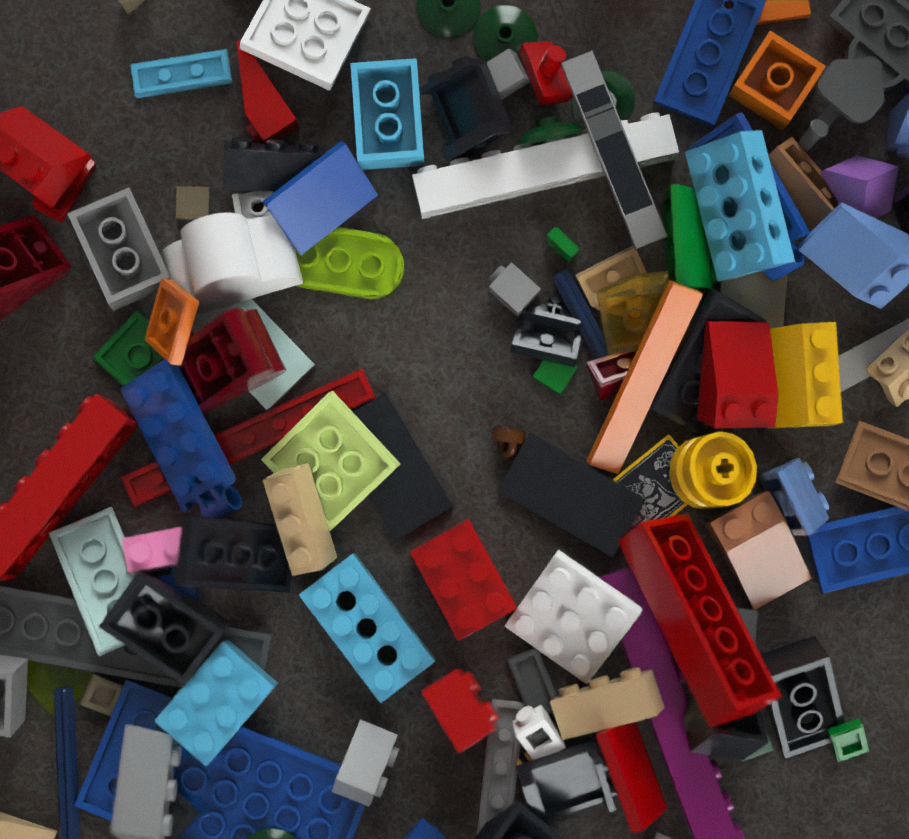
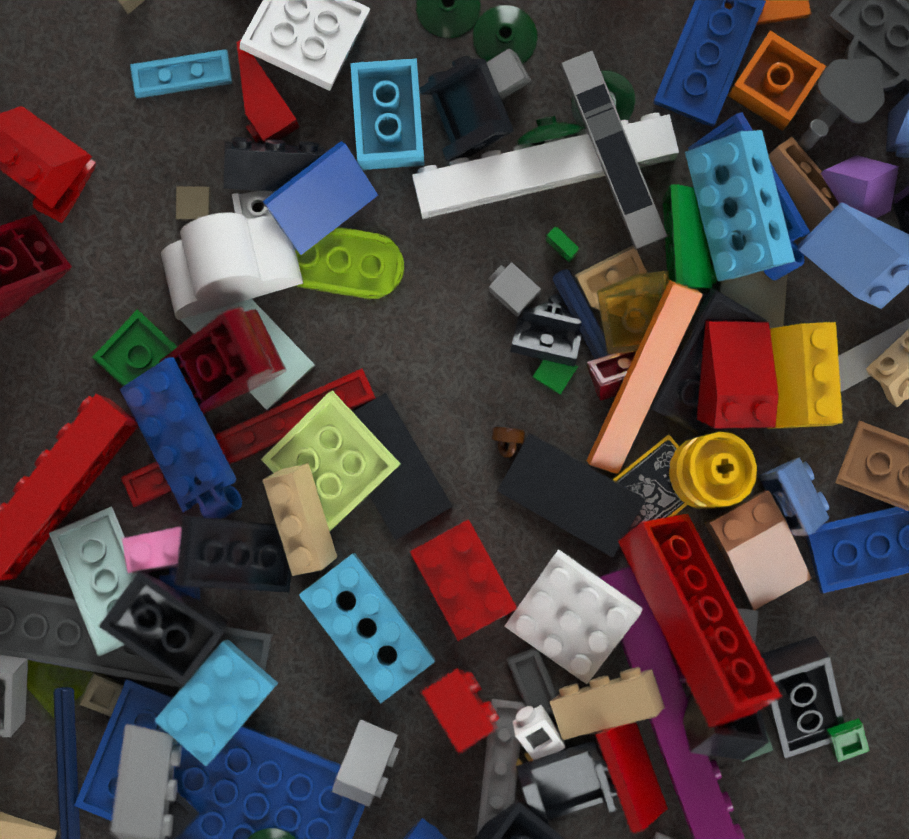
light grey slope [67,187,171,311] -> none
orange tile [144,278,199,366] -> none
red tile [519,41,572,105] -> none

